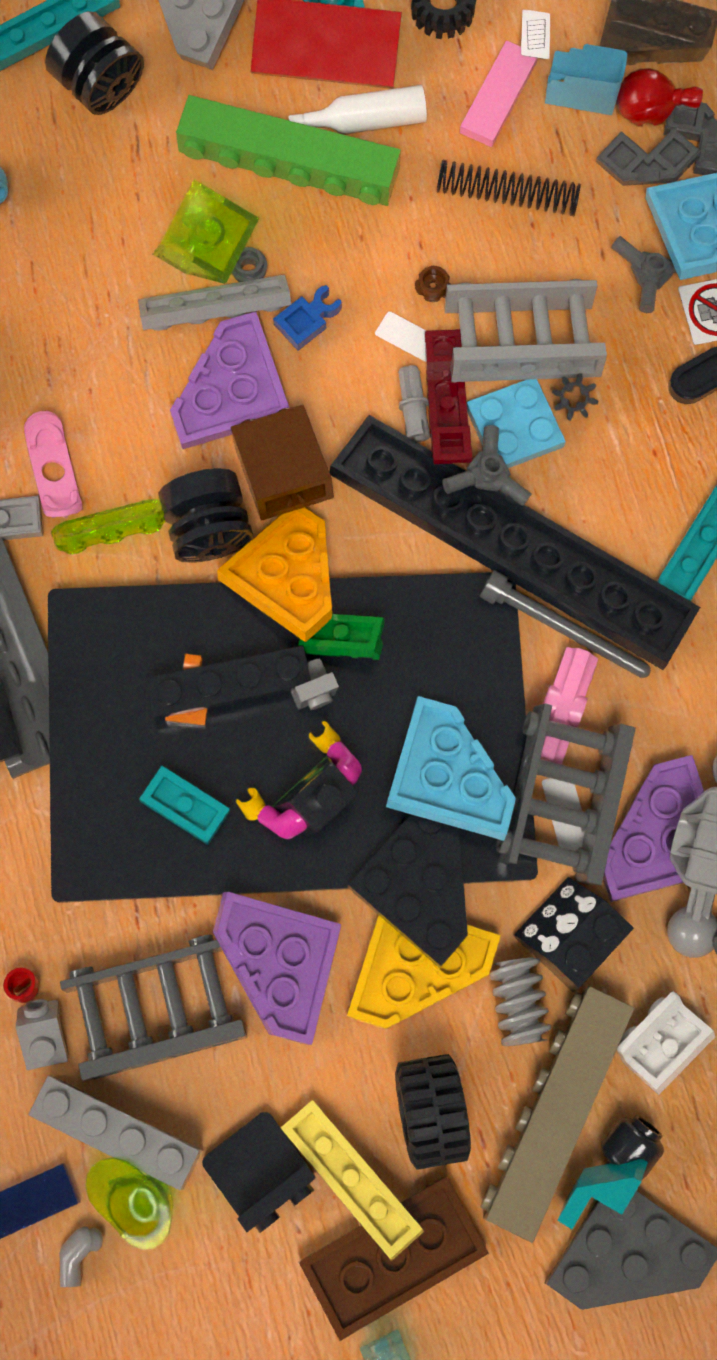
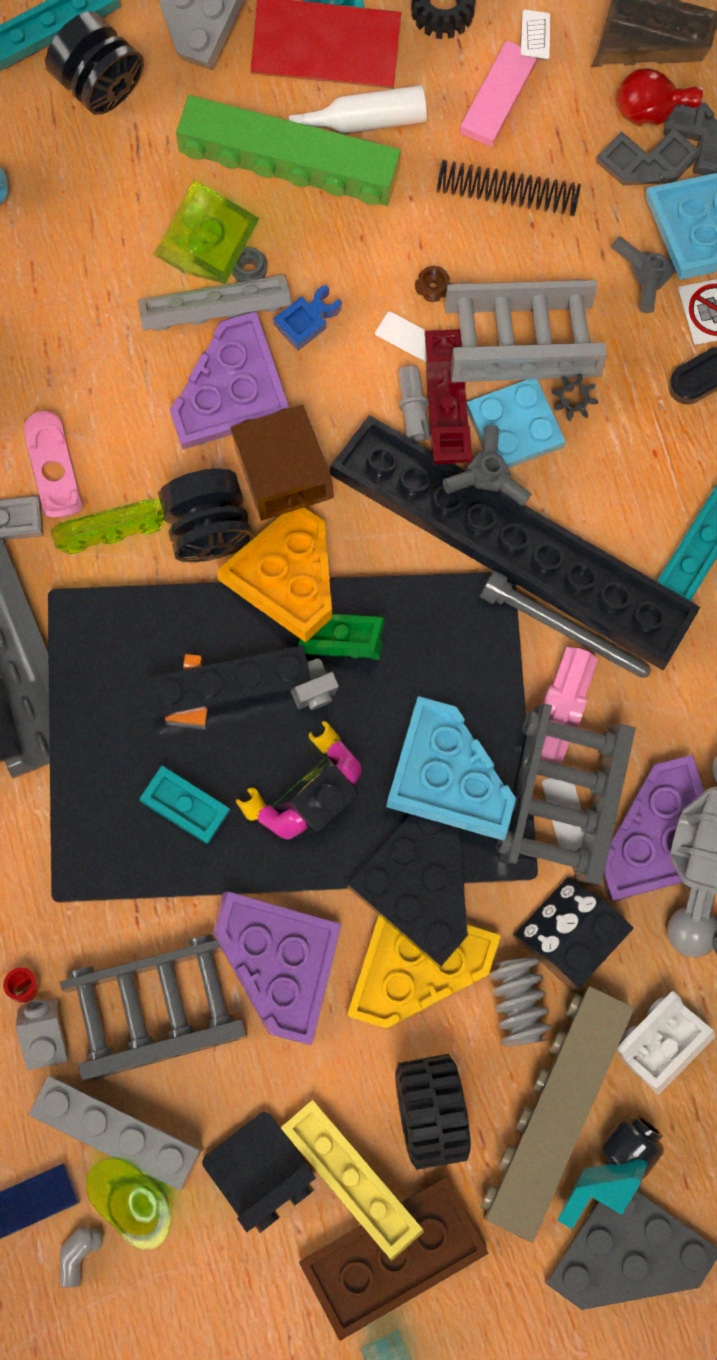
medium azure piece [545,44,627,115] -> none

